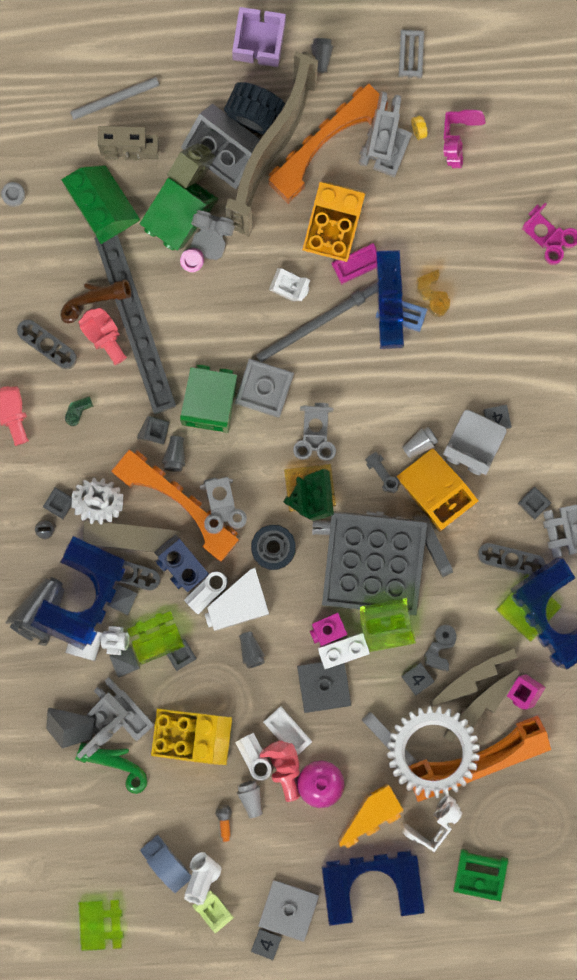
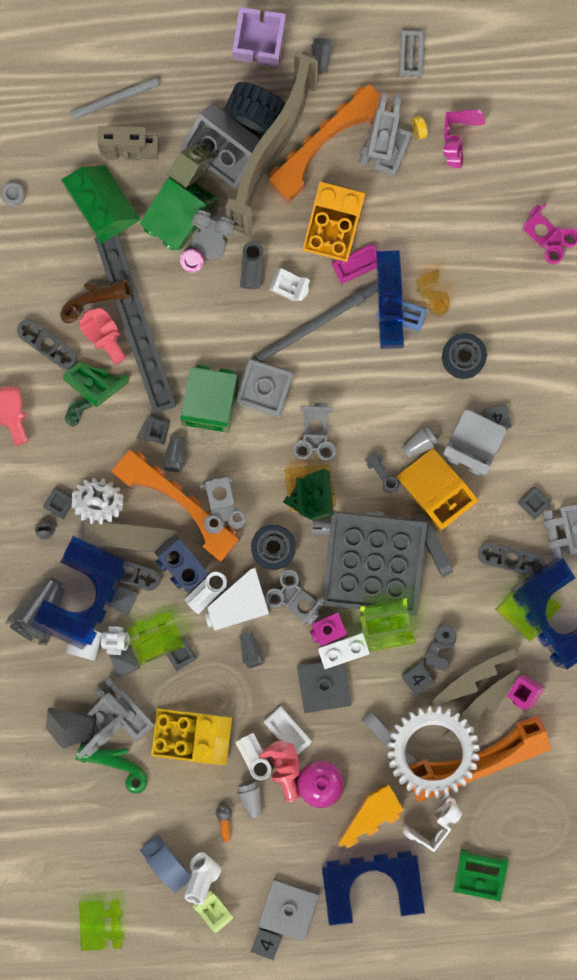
none -> green wing [63,362,129,407]
none -> dark grey piece [240,241,264,289]
none -> light grey piece [265,570,325,627]
none -> wheel [441,333,487,379]

